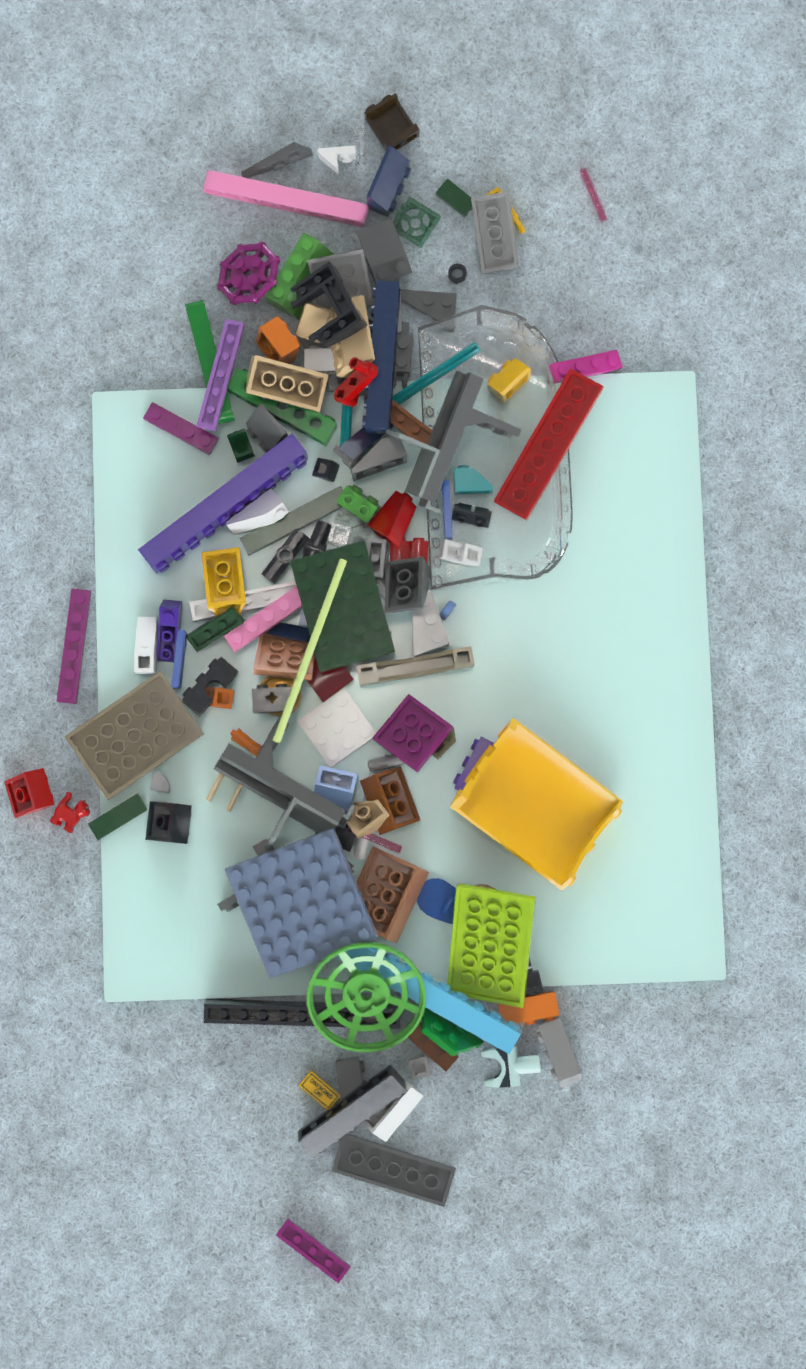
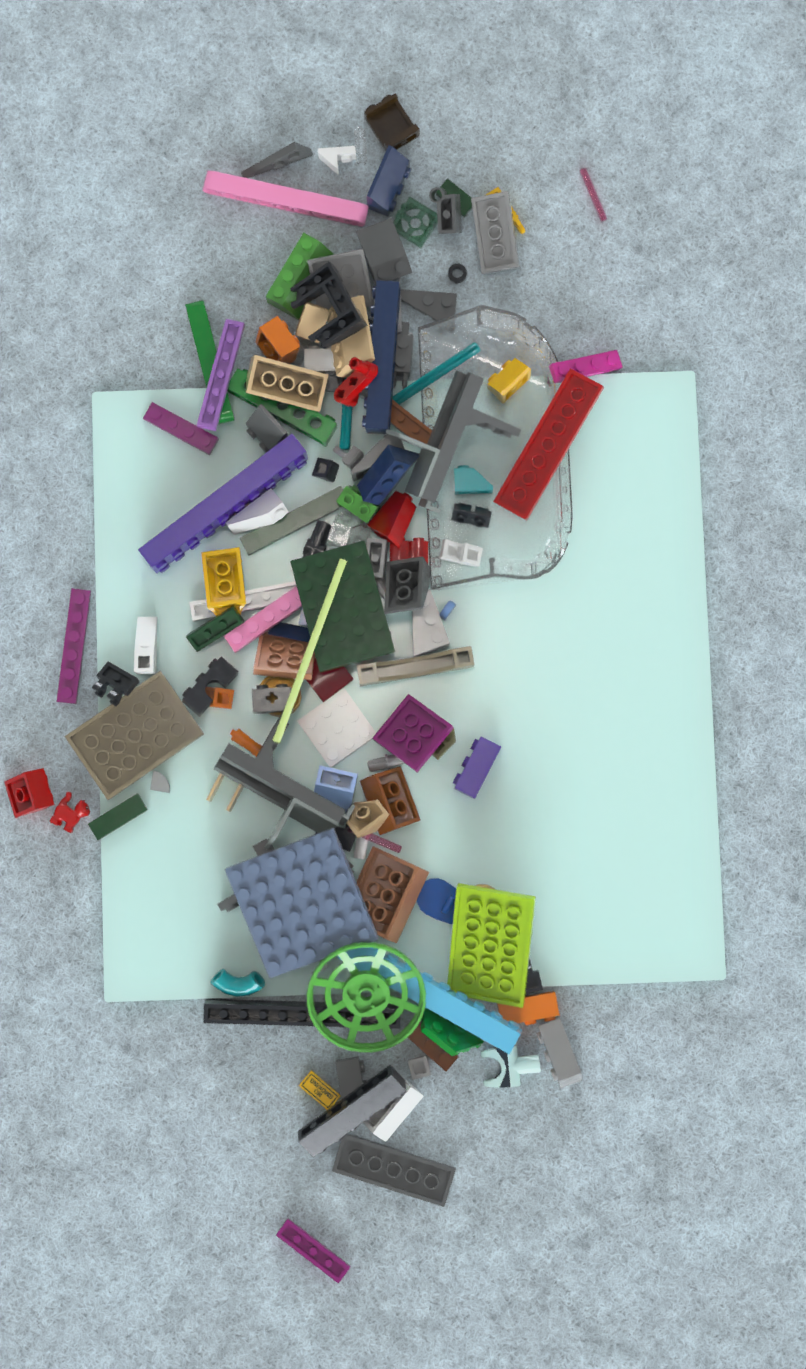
black slope [145,801,192,844] -> none
dark purple slope [157,599,182,663] -> none
tile [171,630,187,689] -> none
magenta plate [216,241,280,306] -> none
dark green bracket [227,429,255,463] -> none
black piece [261,528,309,584] -> none
dark blue sticker [339,424,394,460] -> none
tile [441,480,453,540] -> none
yellow panel [450,718,623,890] -> none
none -> black plate [92,661,139,706]
none -> teal cylinder [210,969,265,997]
none -> dark blue slope [357,445,420,505]
none -> dark grey hinge [429,187,462,234]

